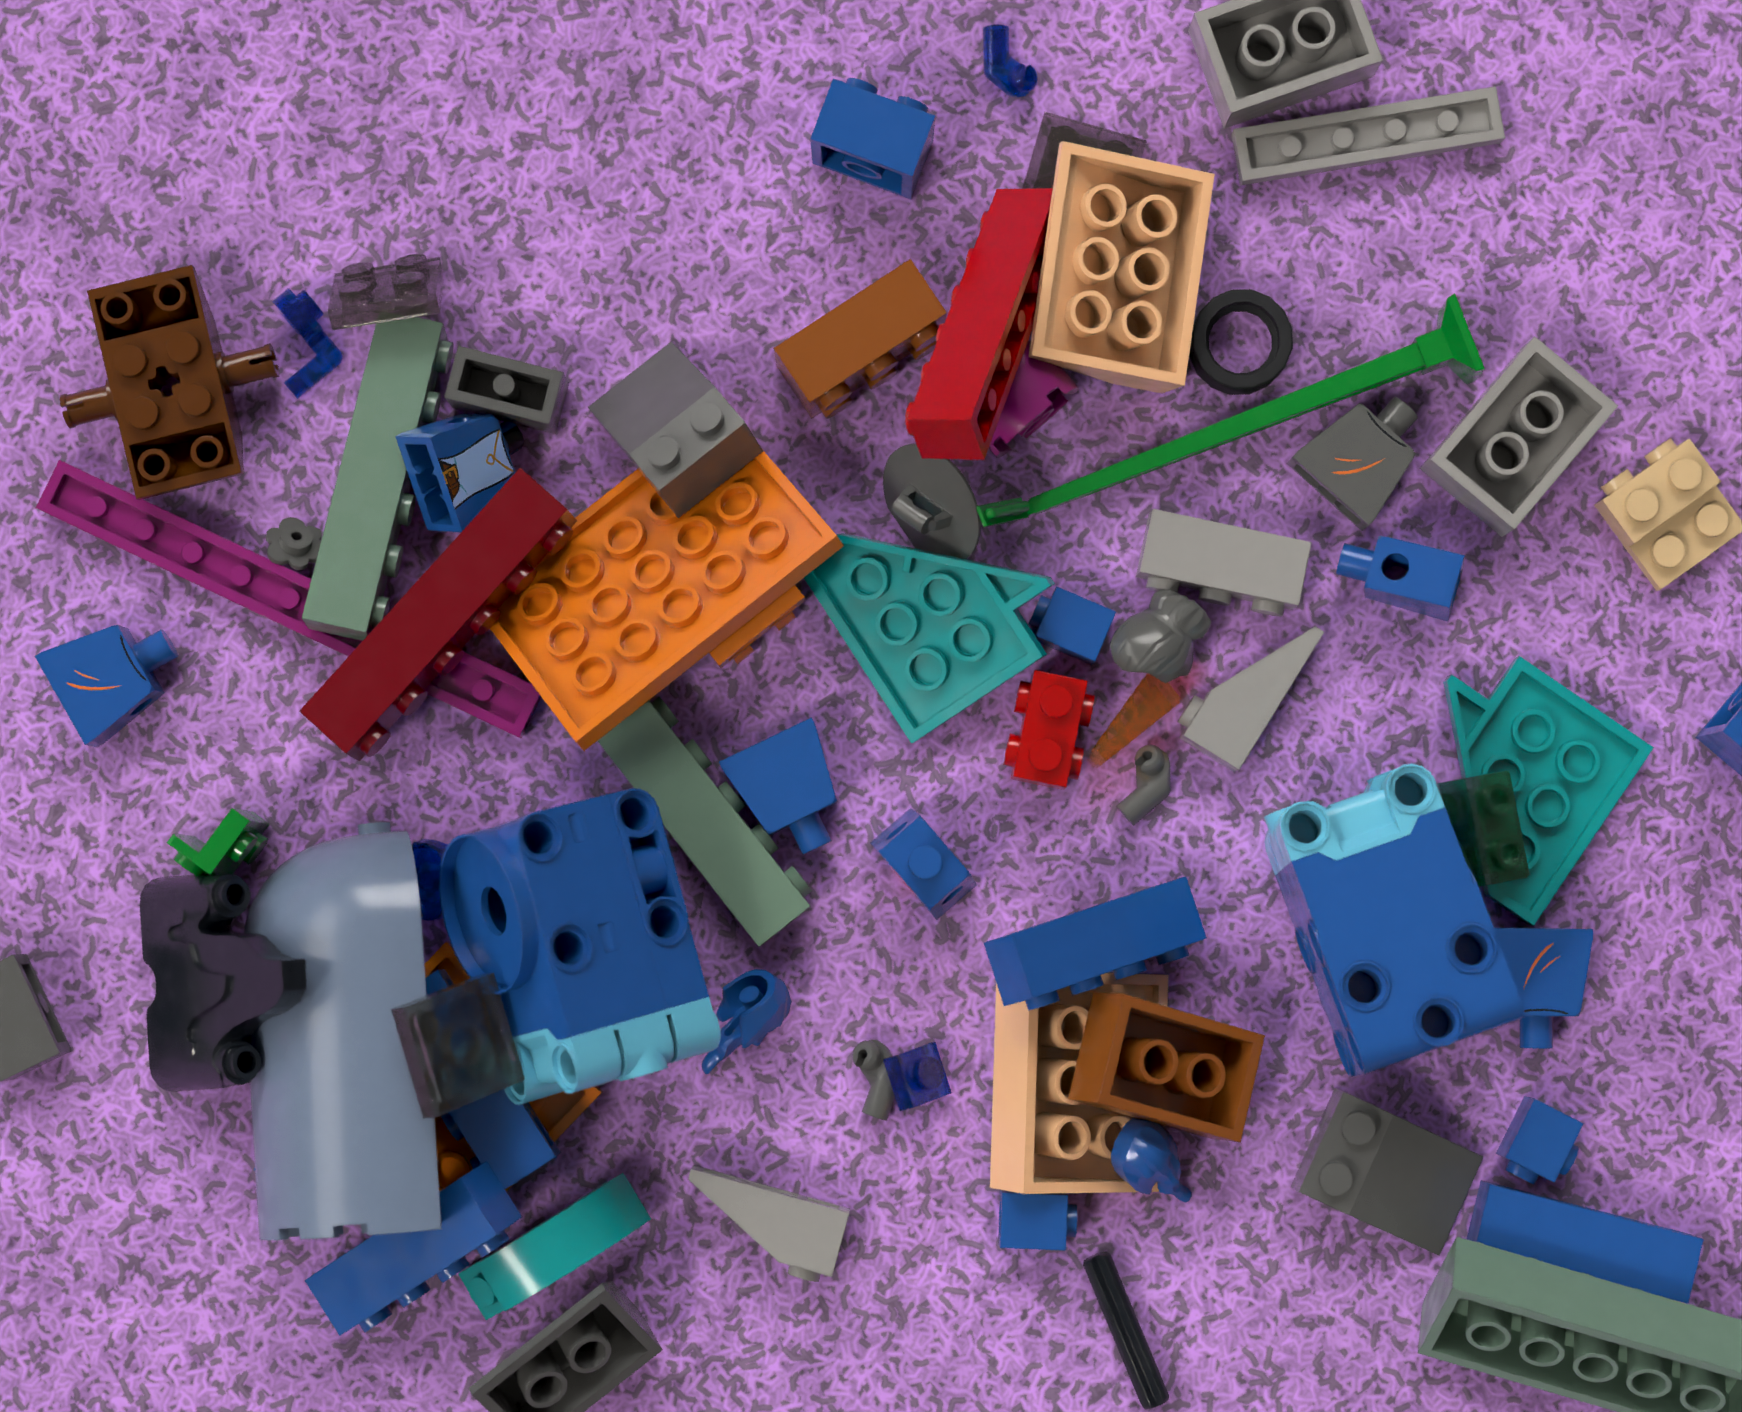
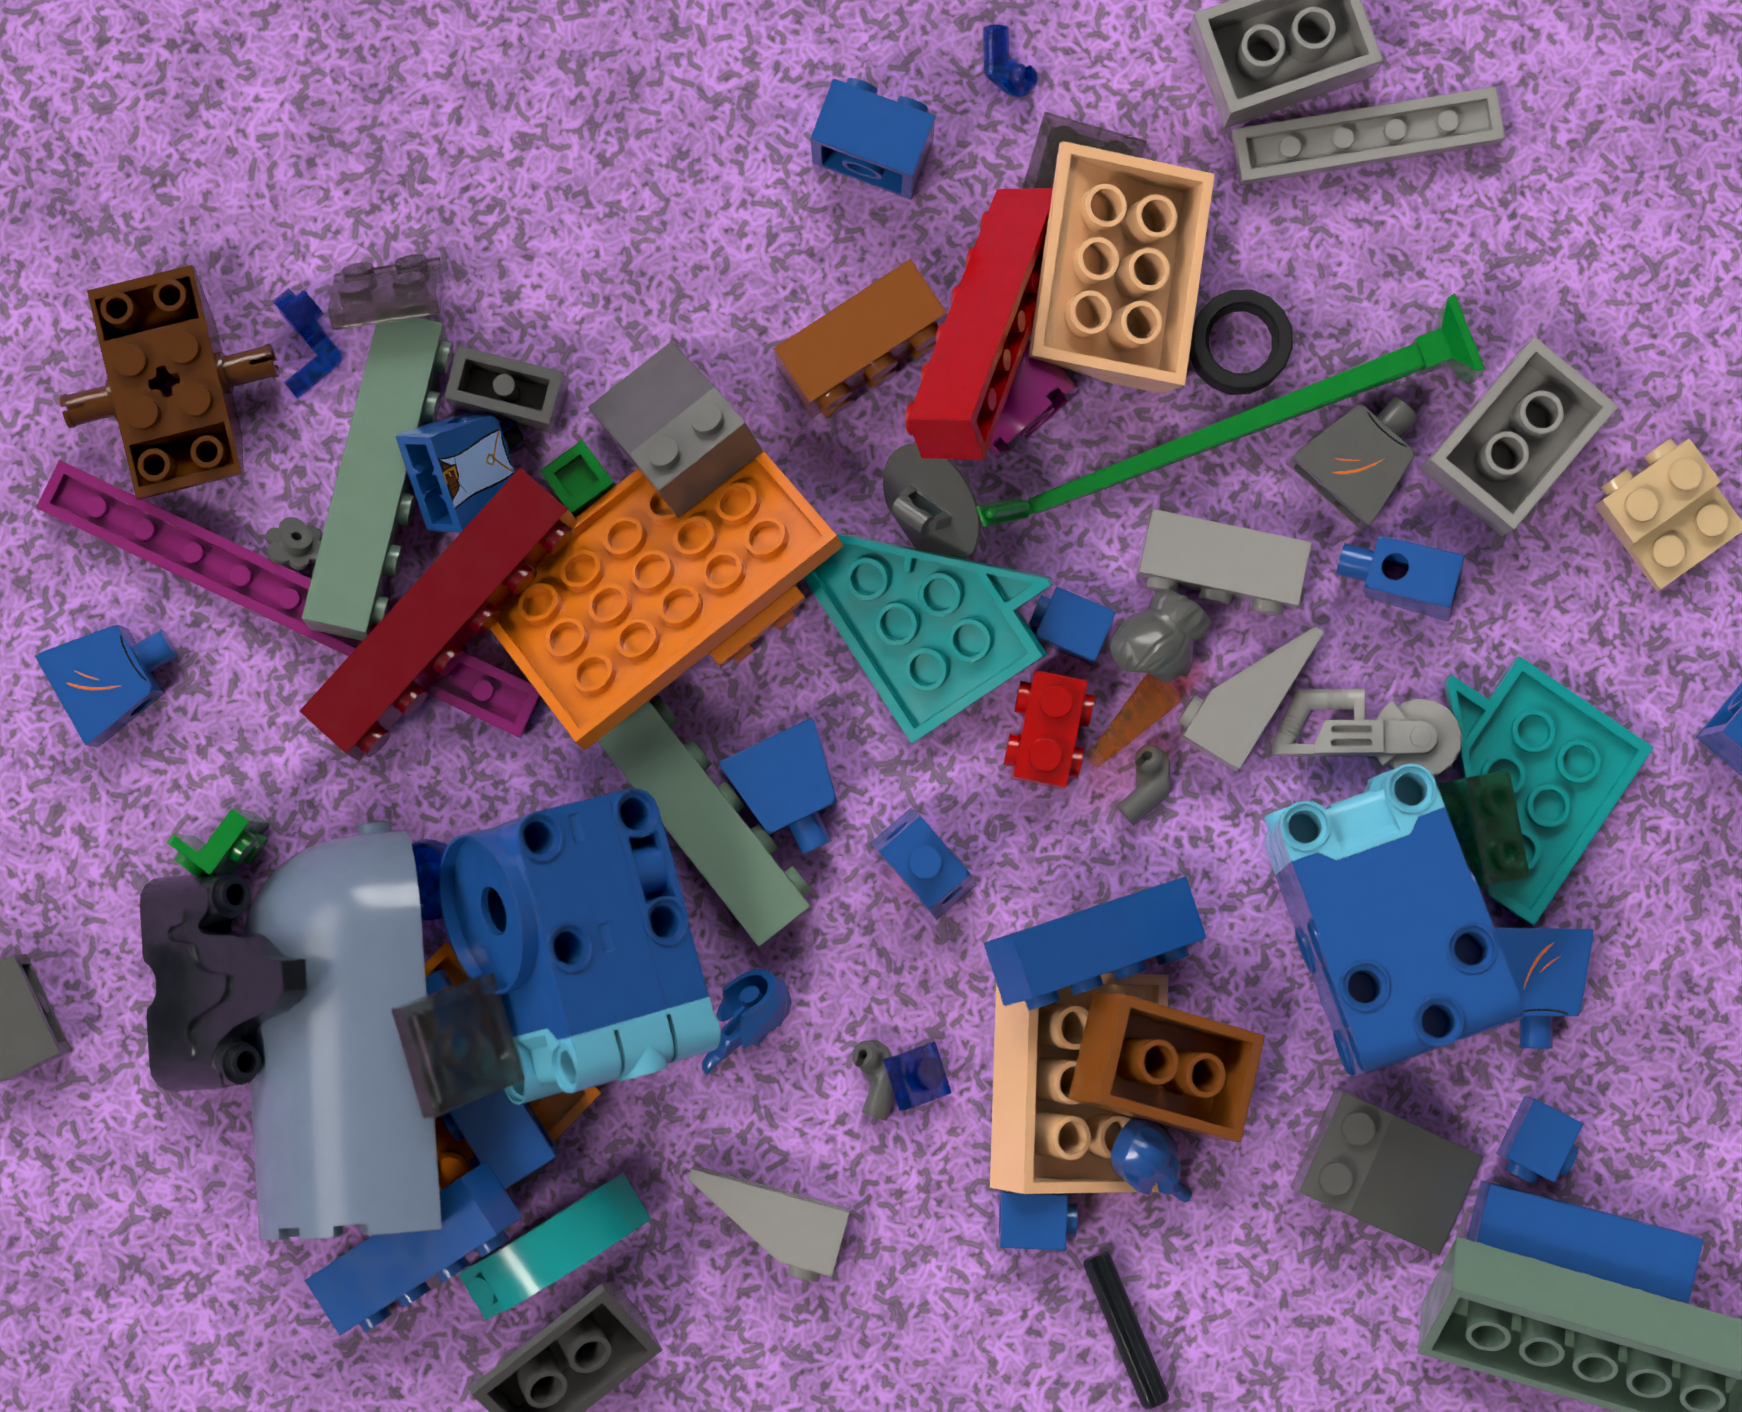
none -> green plate [539,439,615,516]
none -> light grey piece [1272,688,1462,777]

